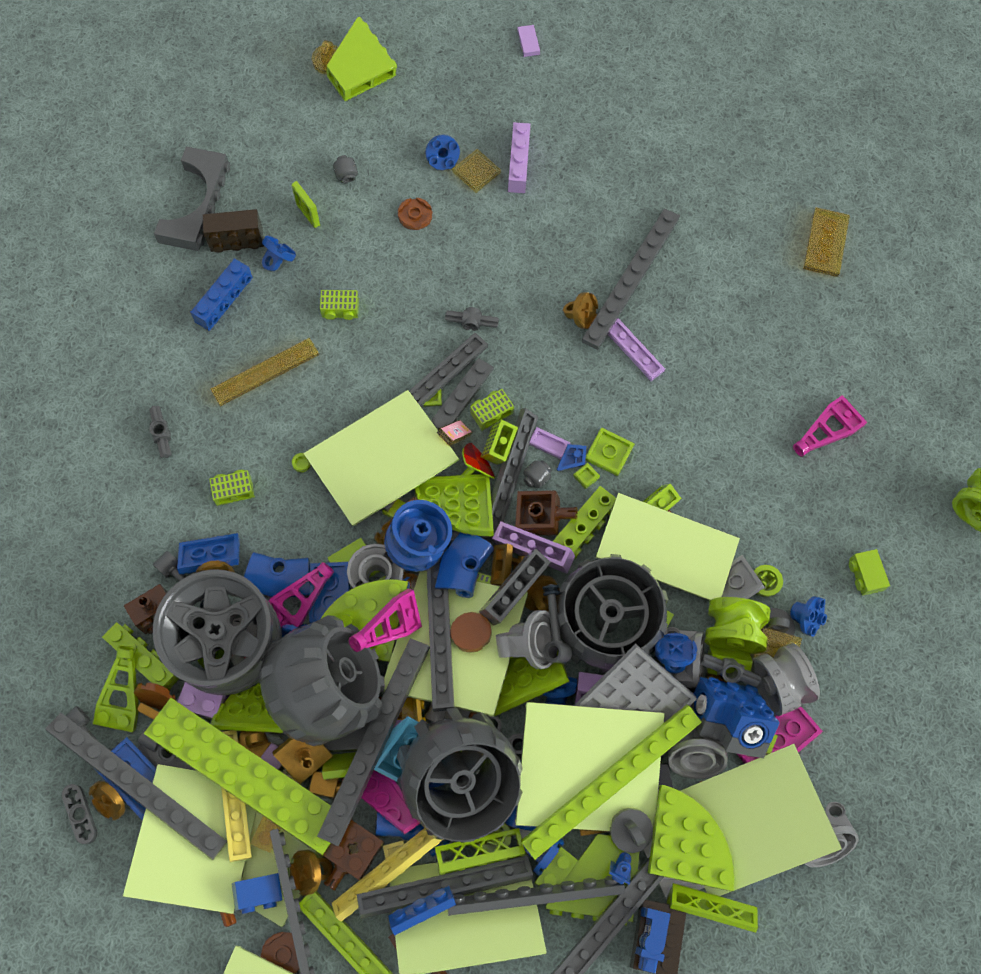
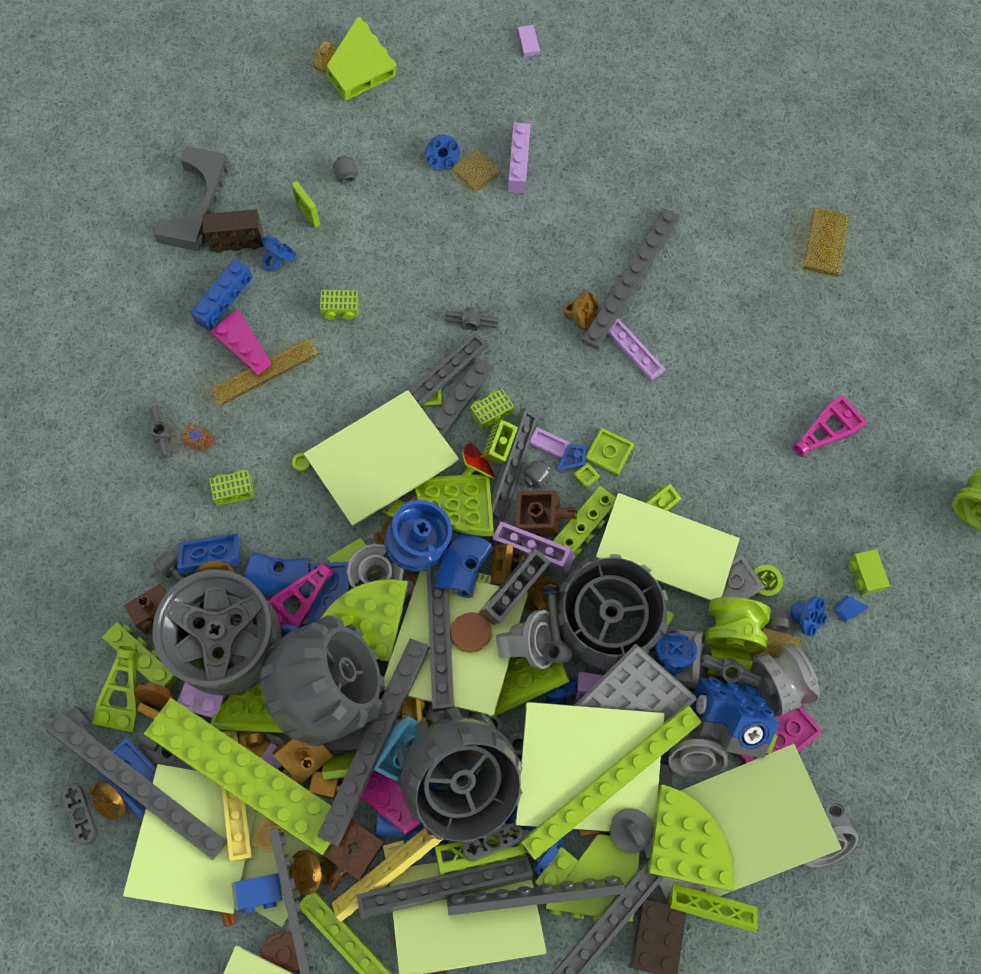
dark pink plate [349,589,422,652] -> none
blue plate [388,886,456,936] -> none
dark orange tile [398,198,433,230] -> none
tile [437,420,473,446] -> none
blue hinge [609,852,631,885] -> none
blue hips [635,907,671,974] -> none
none -> clear orange brick [181,423,214,453]
none -> dark pink wing [210,309,272,375]
none -> dark grey beam [463,823,523,862]
none -> blue piece [833,595,868,622]

